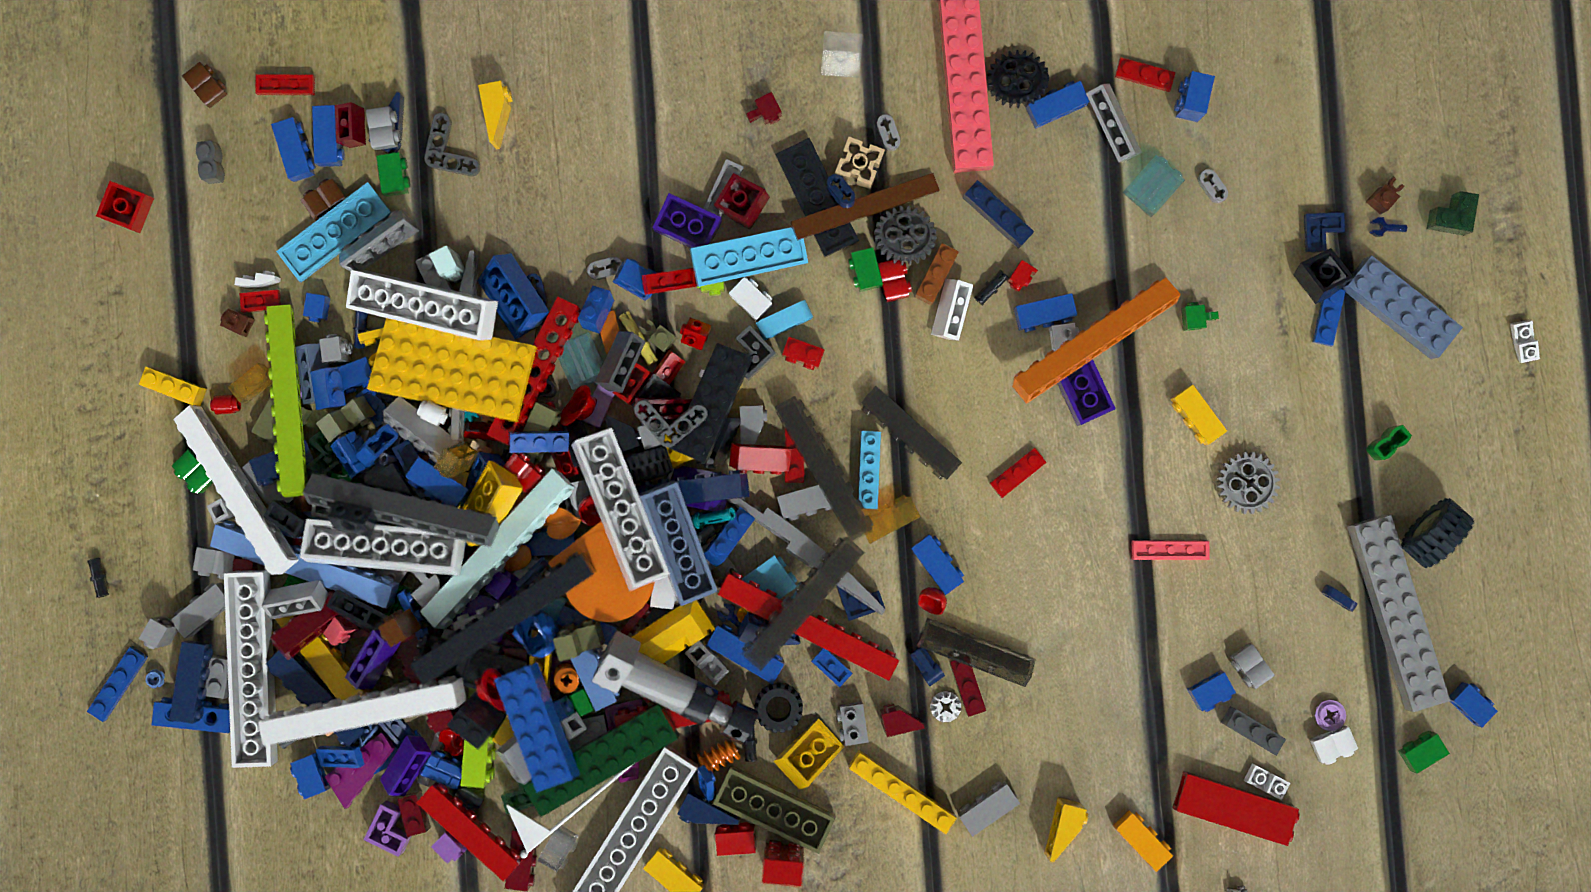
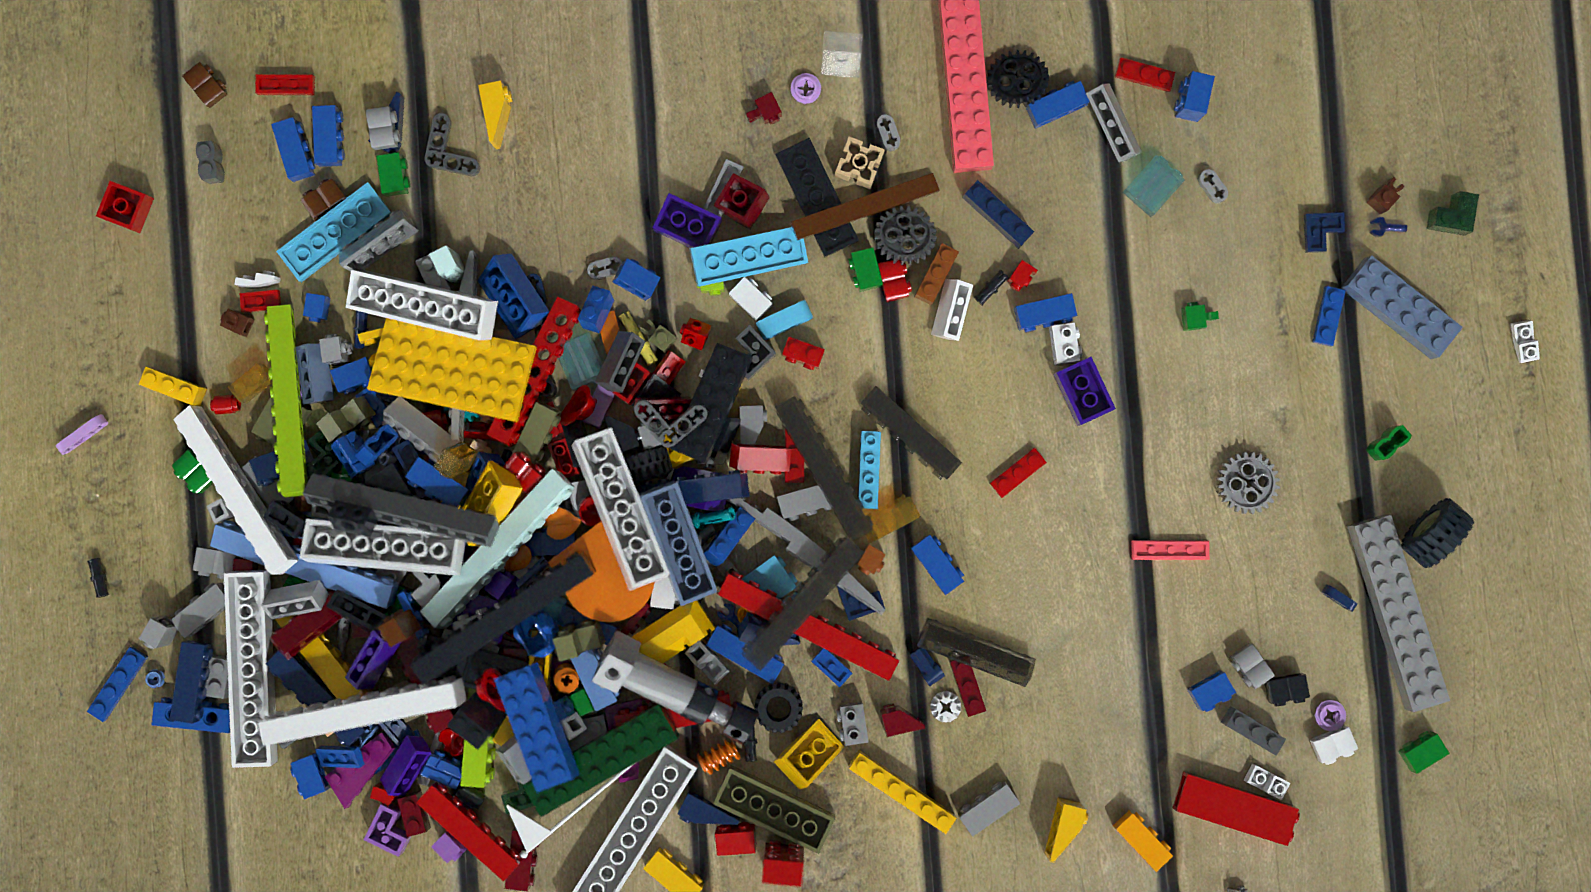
blue brick [310,367,346,410] -> none
coral brick [323,616,359,646] -> none
dark red brick [335,102,366,148] -> none
white brick [417,401,448,426] -> none
blue plate [509,431,569,453] -> none
clear brick [537,825,579,872] -> none
red plate [642,268,697,295] -> none
blue plate [698,765,716,802] -> none
dark blue beam [827,174,855,208] -> none
red hair [918,587,947,615] -> none
orange brick [1012,277,1181,404] -> none
yellow brick [1170,385,1227,445] -> none
black slope [1293,248,1354,304] -> none
blue brick [1449,682,1498,728] -> none
none -> lavender beam [56,414,108,455]
none -> red piece [370,783,398,807]
none -> lavender gear [791,73,821,104]
none -> dark orange brick [856,544,886,575]
none -> black brick [1265,673,1310,707]

